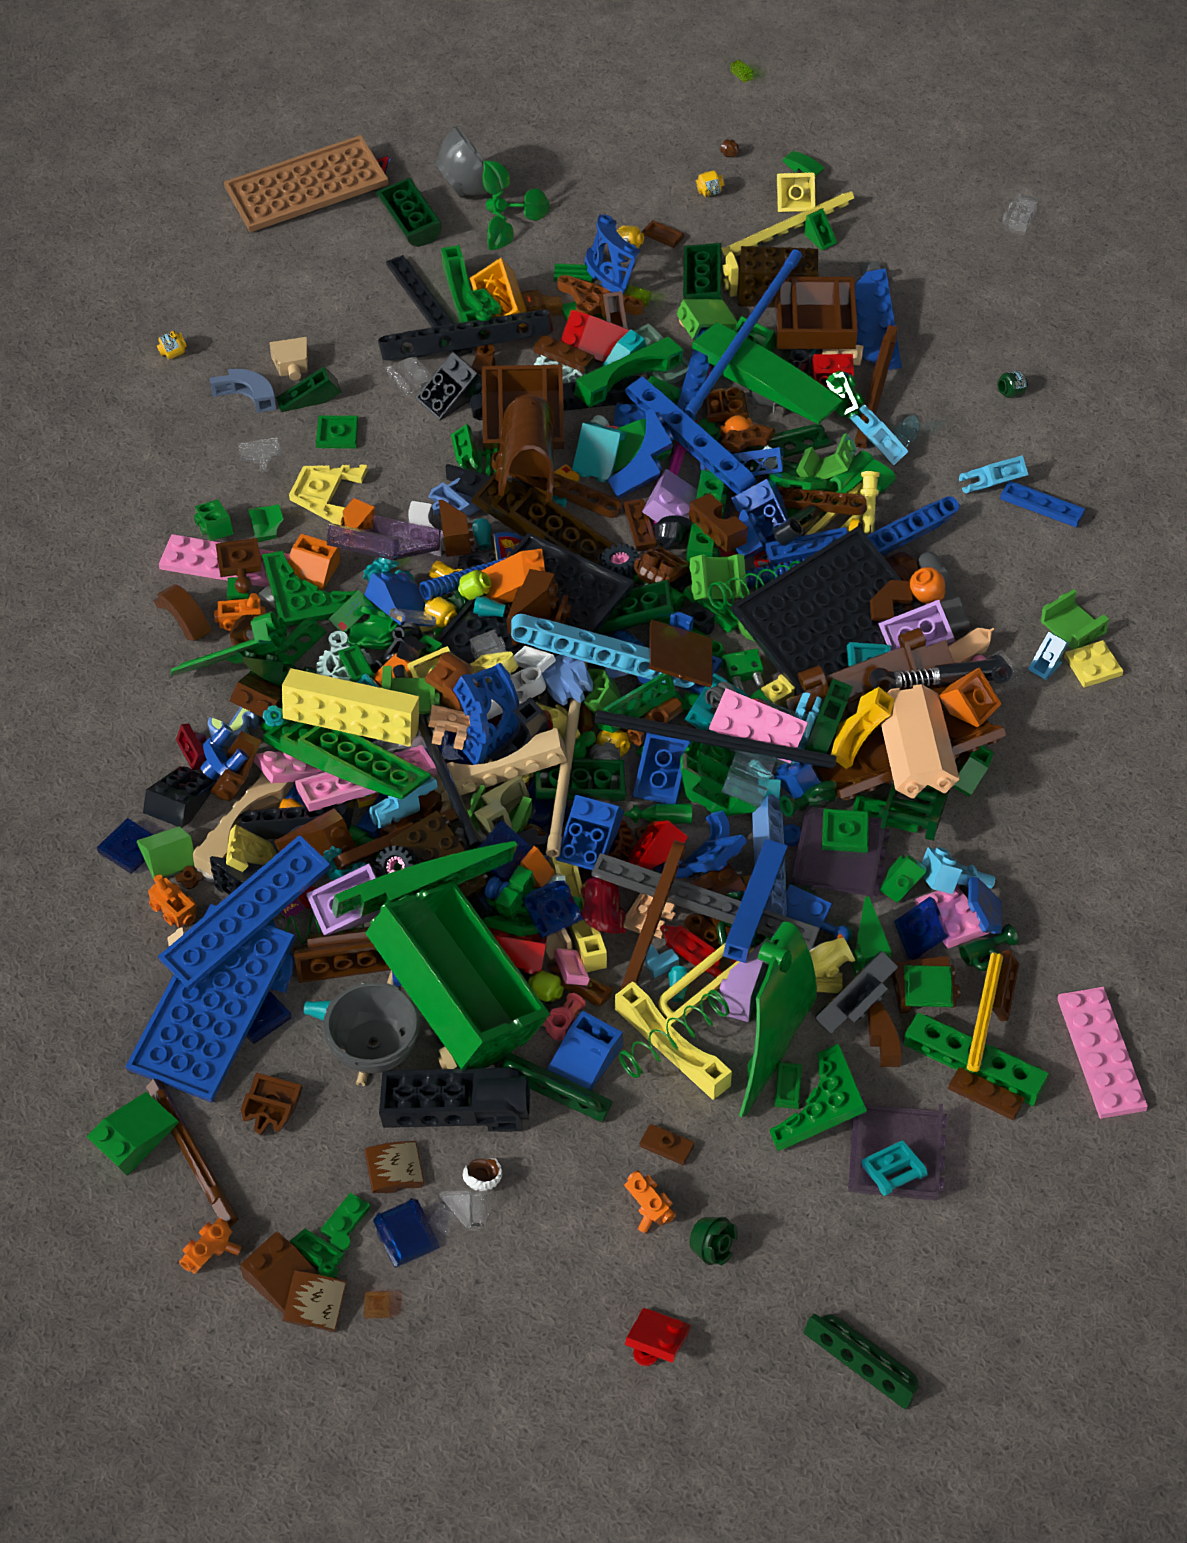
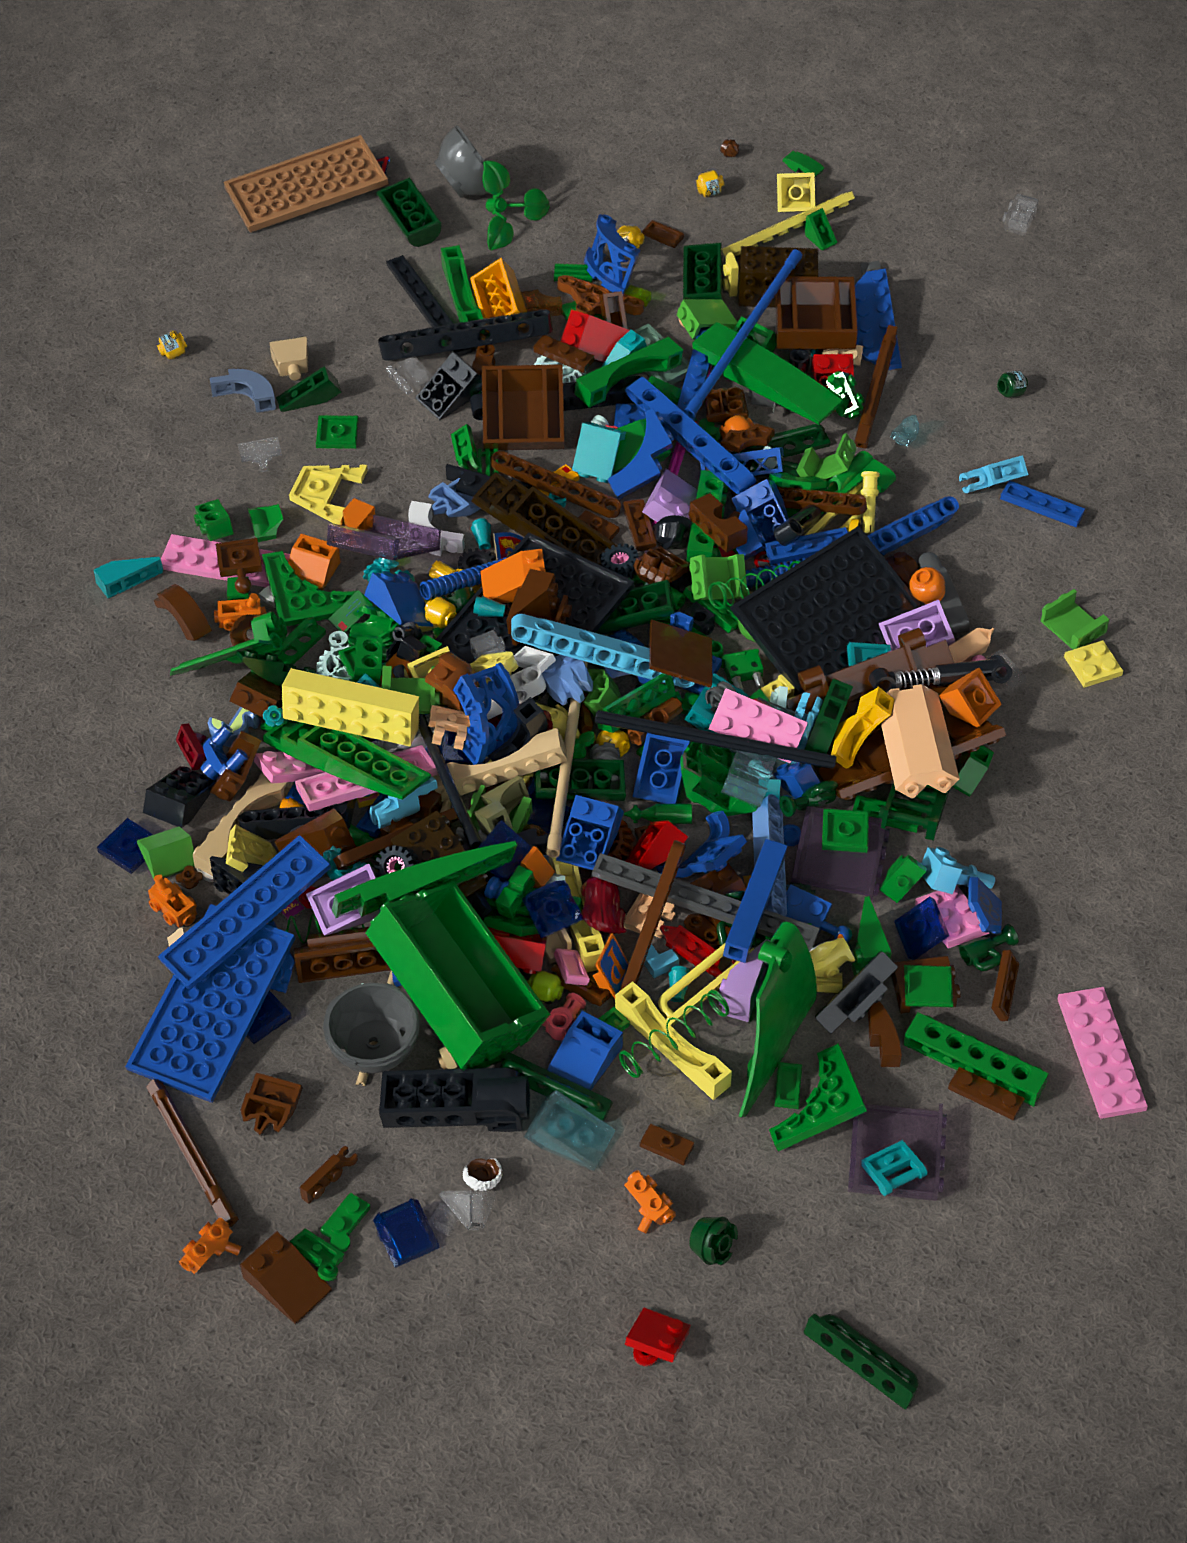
green slope [86,1092,179,1176] -> none
slope [282,1271,347,1332] -> none
teal cone [304,1000,332,1021] -> none
slope [364,1141,425,1193] -> none
clear orange tile [364,1292,391,1318] -> none
clear tile [389,608,437,625] -> none
reddish brown slope [439,500,474,557] -> none
lime head [458,569,491,601] -> none
green hinge [466,288,502,321] -> none
reddish brown animal [496,394,554,503] -> none
clear neon green piece [730,59,753,83] -> none
medium azure plate [850,405,909,465] -> none
reddish brown tile [870,580,912,621] -> none
yellow axle [967,952,1003,1072] -> none
dark azure slope [1028,632,1069,680] -> none
none -> teal slope [93,557,163,598]
none -> reddish brown plate [300,1146,358,1204]
none -> green brick [354,637,387,685]
none -> clear light blue slope [524,1090,616,1171]
none -> reddish brown plate [578,510,619,541]
none -> piece [593,933,629,999]
none -> green tile [598,1007,630,1031]
none -> light aqua plate [770,686,788,711]

